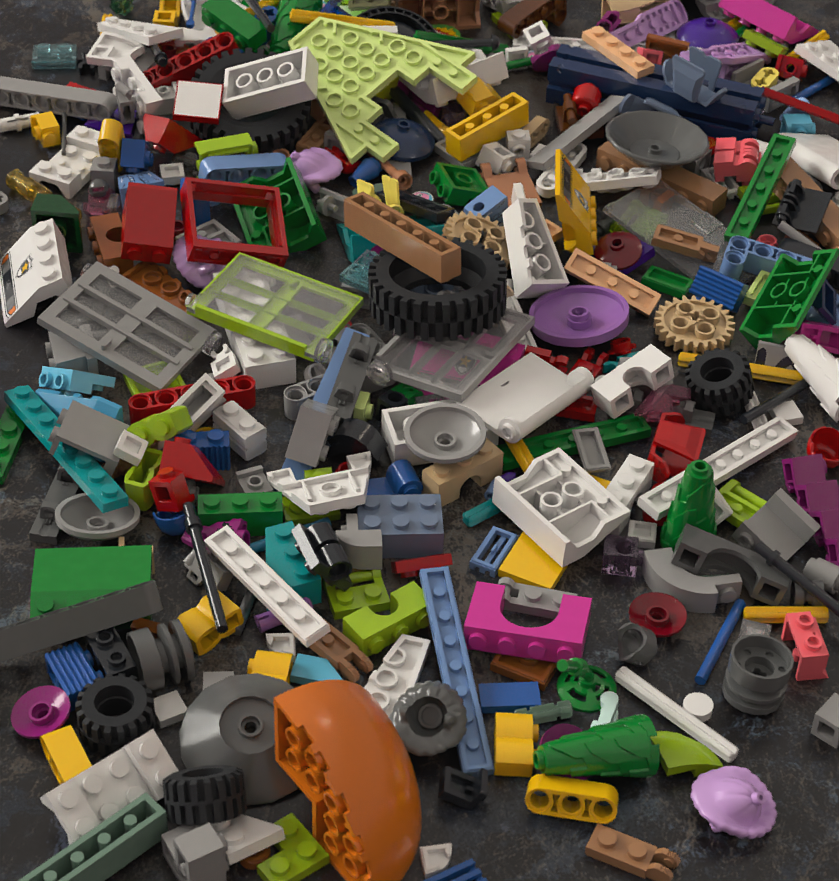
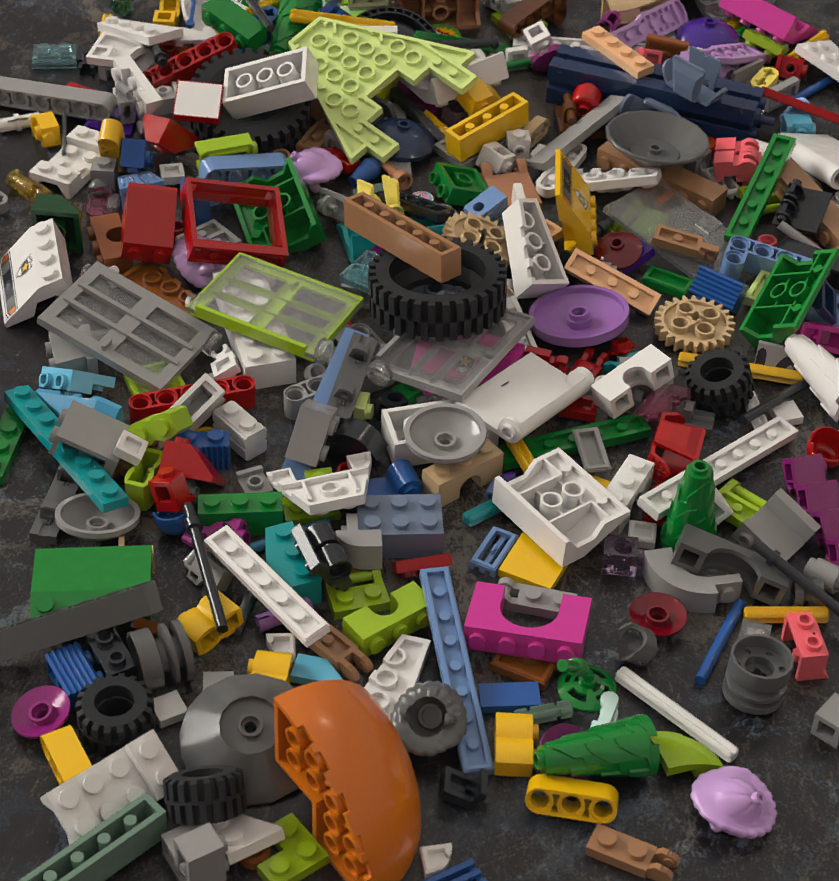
white tile [682,692,714,722] -> none

